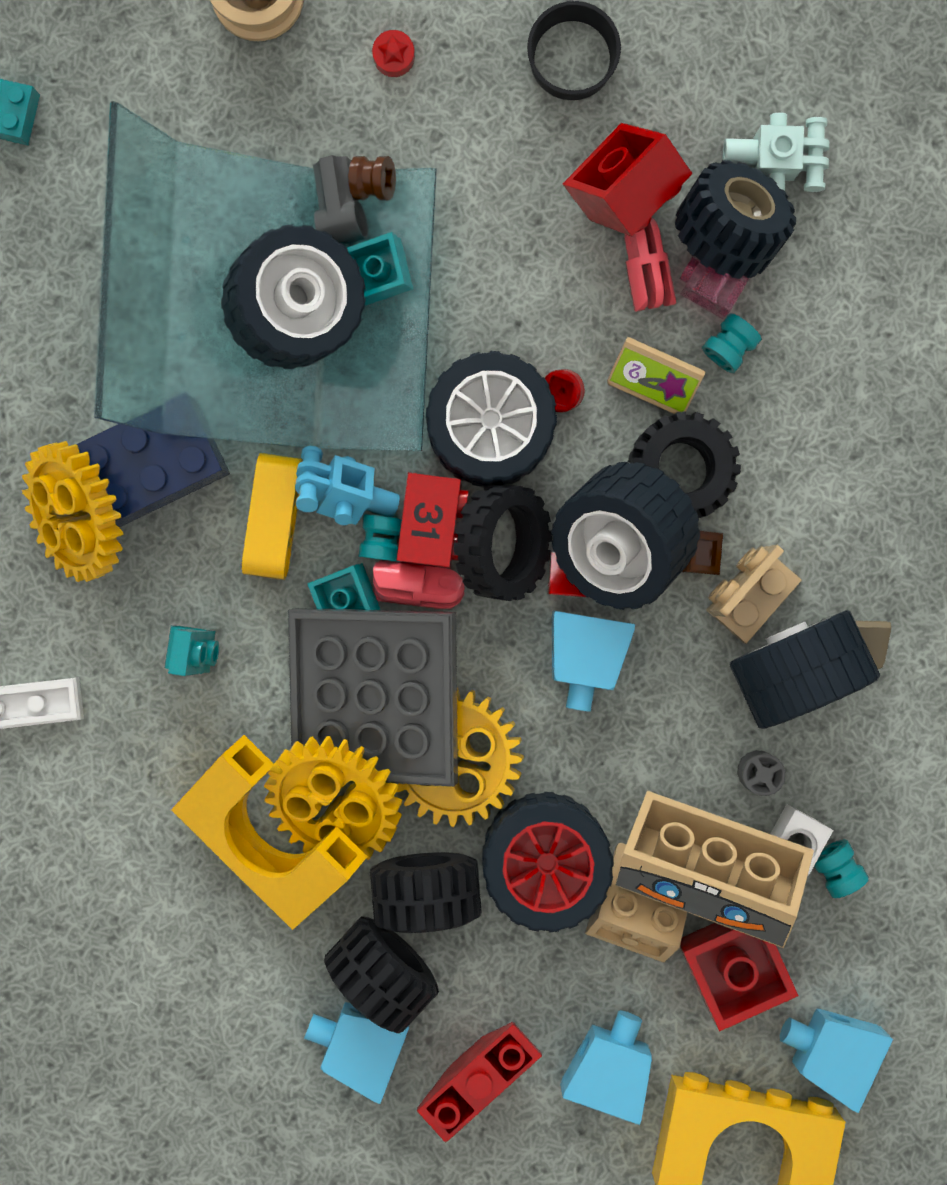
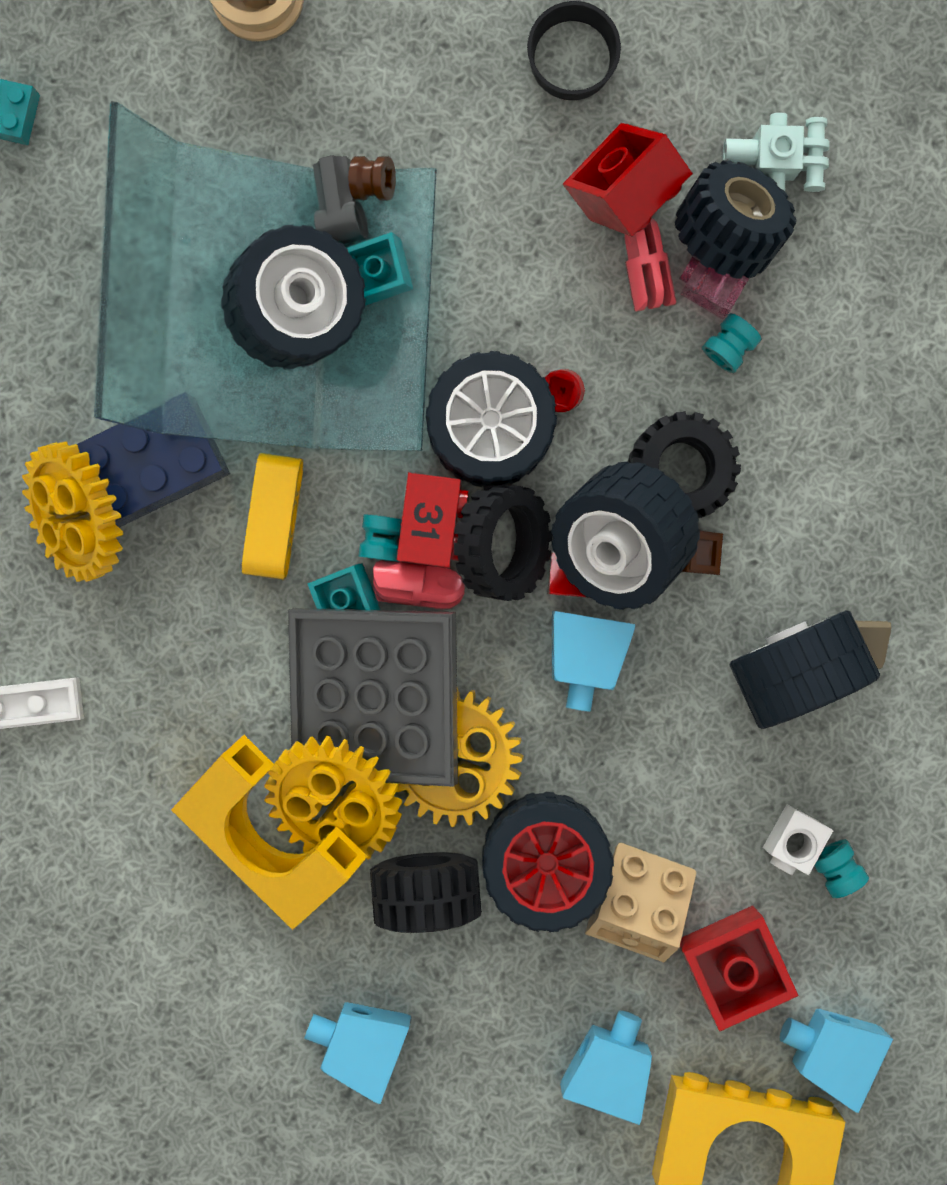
teal plate [164,625,219,676] -> none
medium azure piece [295,446,400,525] -> none
black tyre [324,916,439,1033] -> none
red tile [372,30,415,77] -> none
red slope [417,1022,542,1143] -> none
slope [607,337,705,414] -> none
tan brick [614,791,814,948] -> none
tan bracket [706,545,802,644] -> none
dark grey wheel [737,750,786,796] -> none

